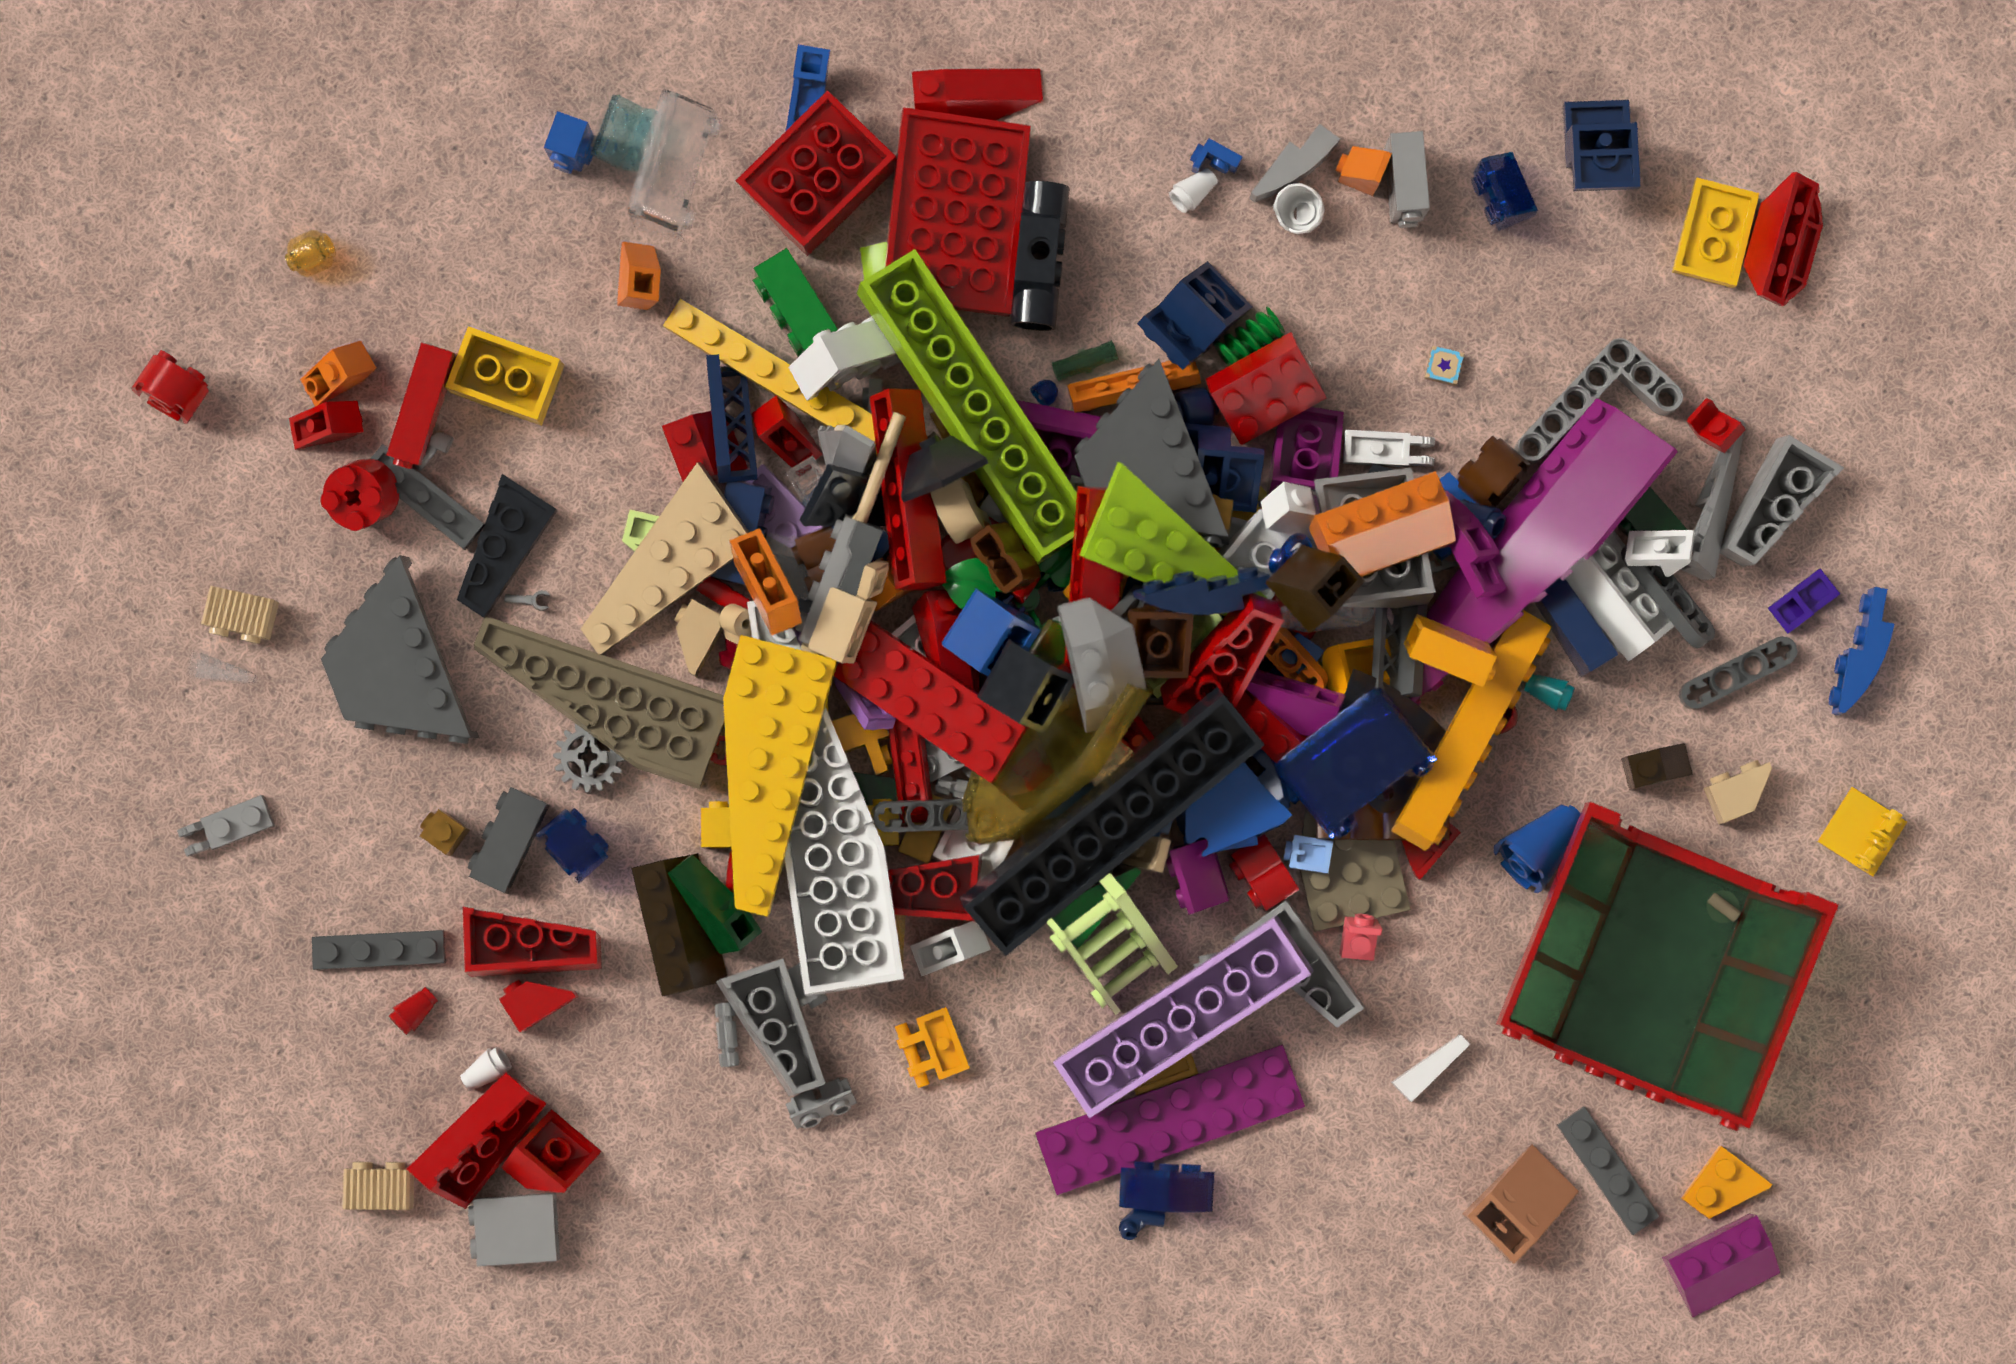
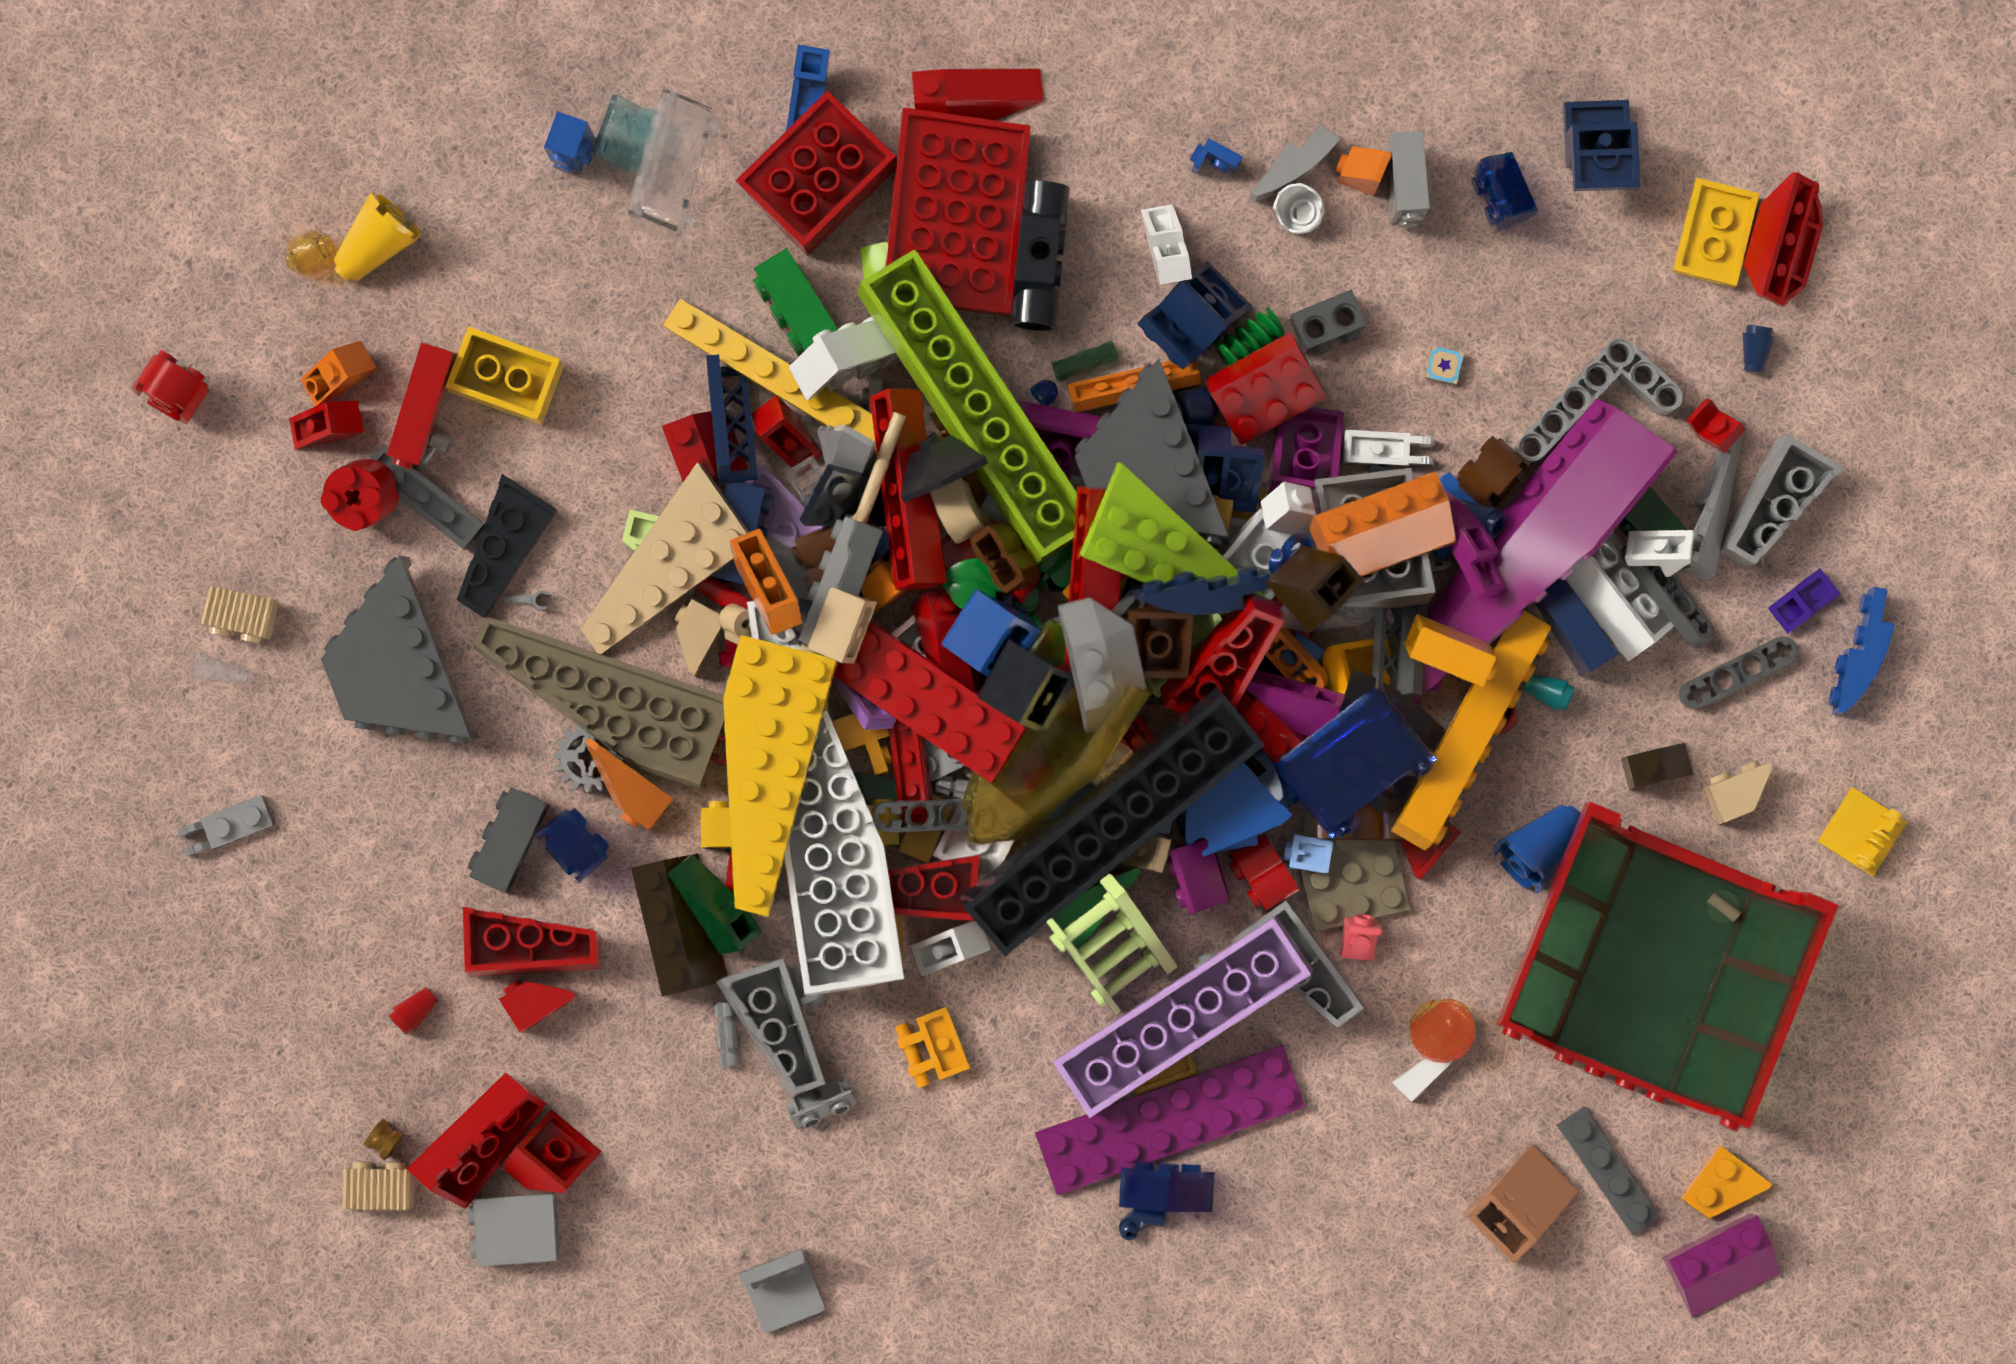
dark grey plate [312,930,446,970] -> none
pearl gold brick [419,809,470,856] -> none
white cone [460,1047,512,1091] -> none
orange slope [617,242,661,310] -> none
tan tile [856,559,890,600] -> none
white cone [1169,168,1218,213] -> none
none -> yellow cone [333,191,421,281]
none -> pearl gold wheel [363,1119,405,1161]
none -> orange slope [585,737,673,830]
none -> light grey bracket [739,1248,825,1334]
none -> white slope [1141,204,1192,285]
none -> dark grey brick [1290,289,1367,356]
none -> tile [1410,998,1476,1063]
none -> dark blue cone [1742,325,1775,373]

